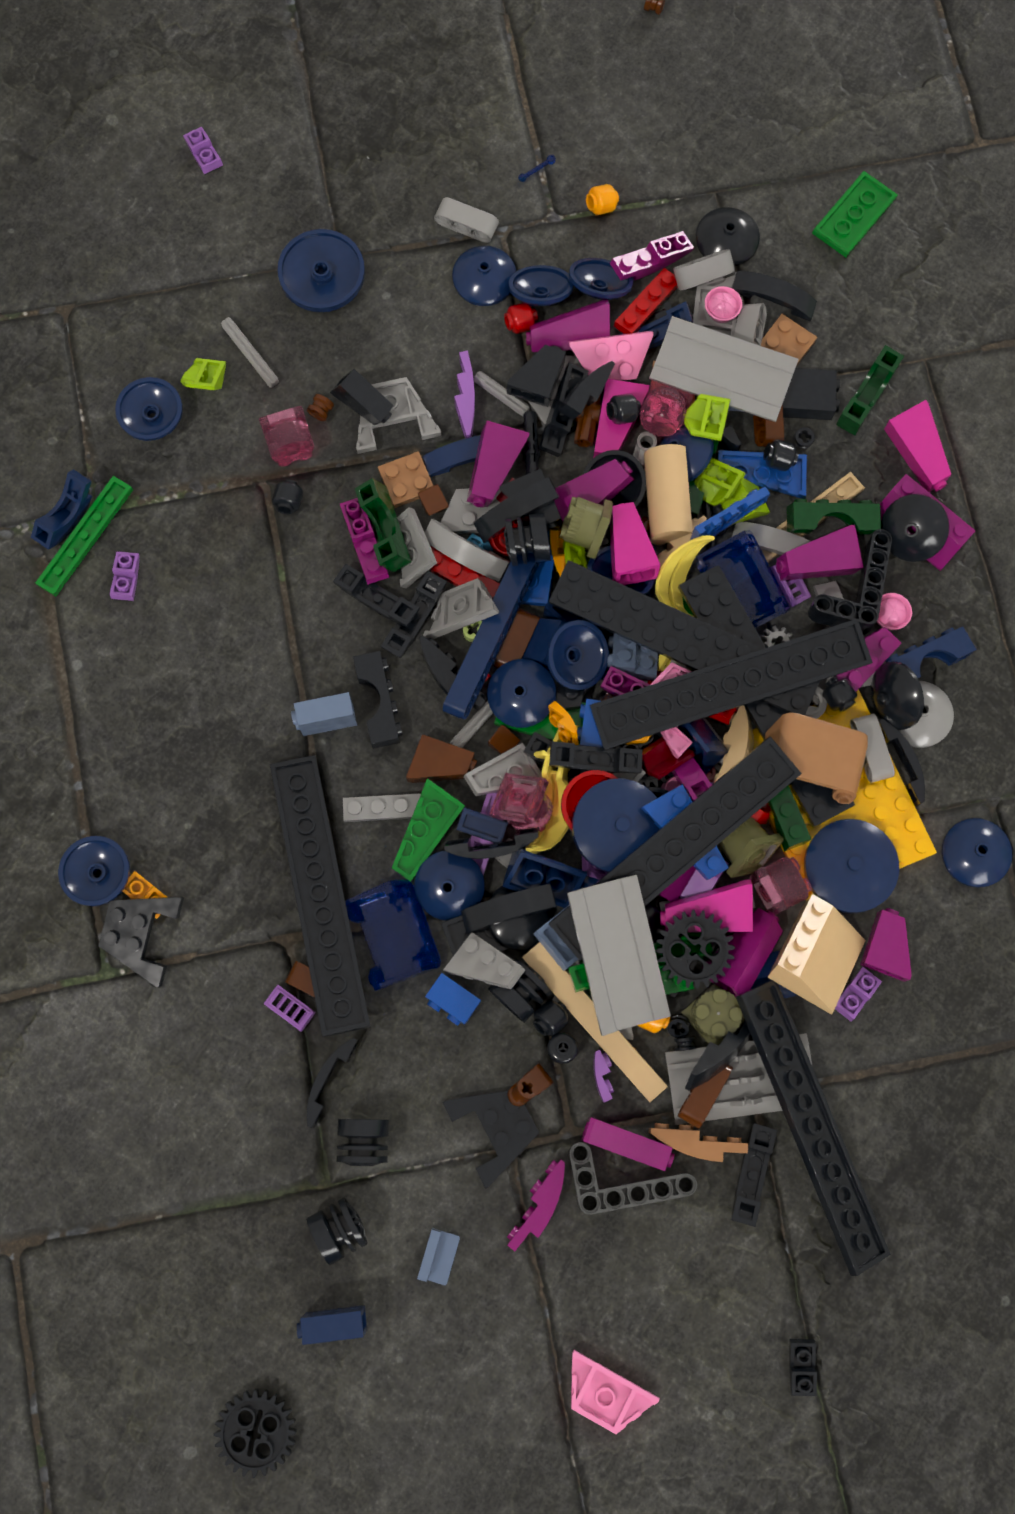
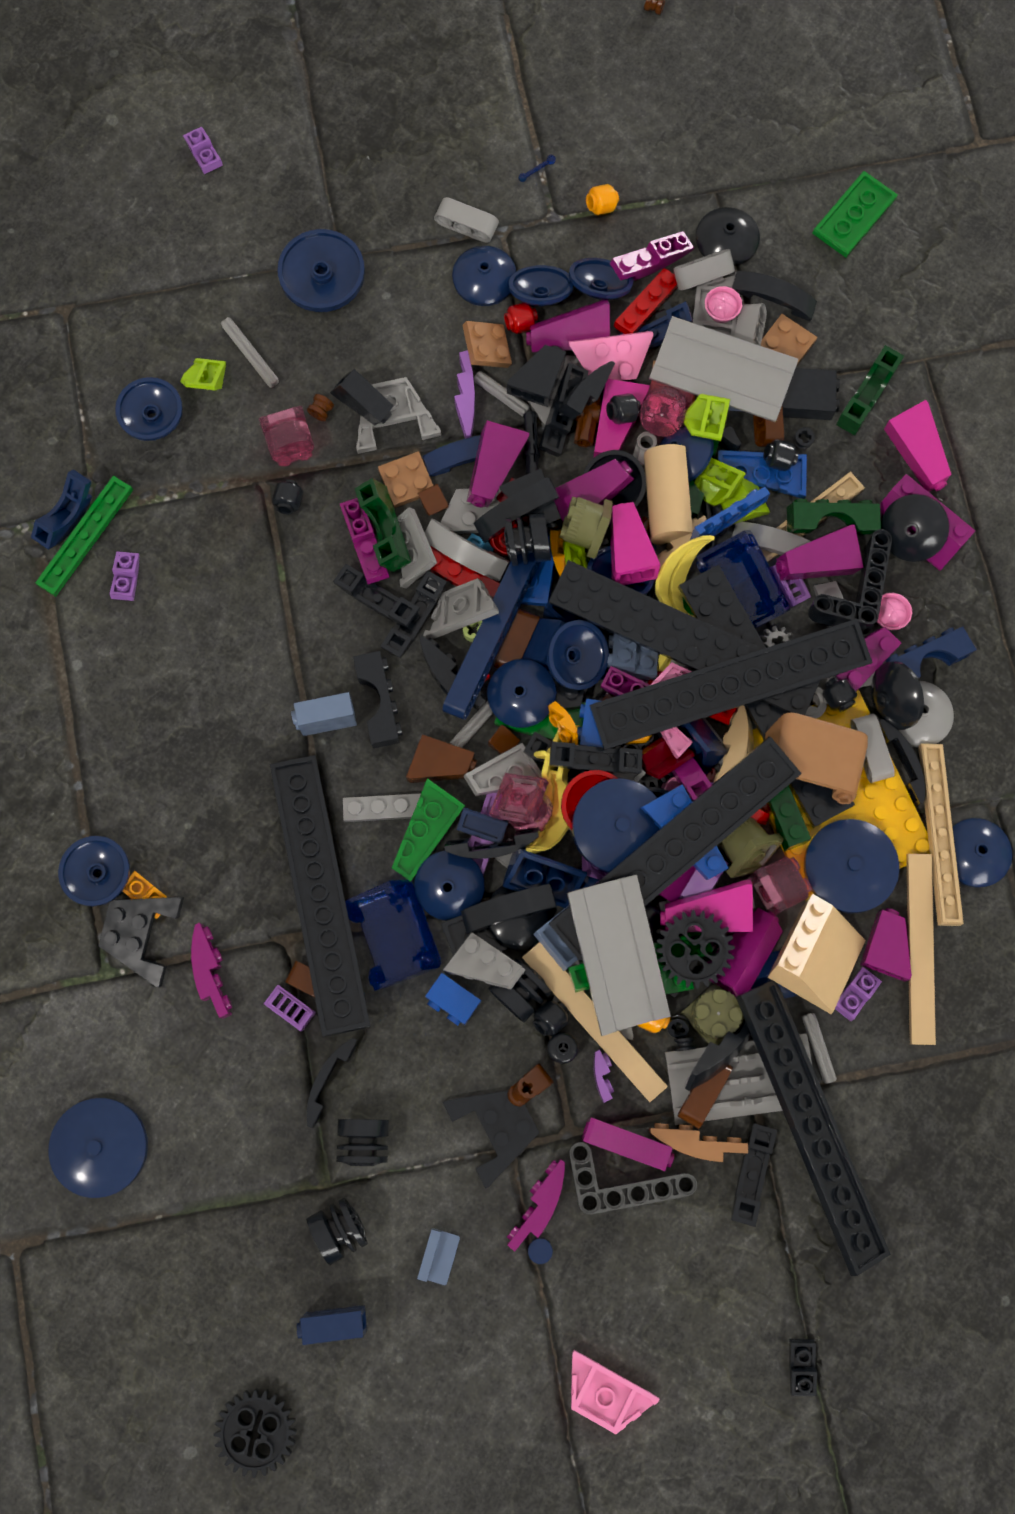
none -> dark blue dish [48,1098,148,1198]
none -> magenta slope [191,922,233,1019]
none -> medium nougat plate [462,321,512,368]
none -> dark blue tile [528,1238,553,1264]
none -> light grey axle [802,1013,837,1084]
none -> tan tile [906,854,936,1045]
none -> tan tile [918,743,964,926]

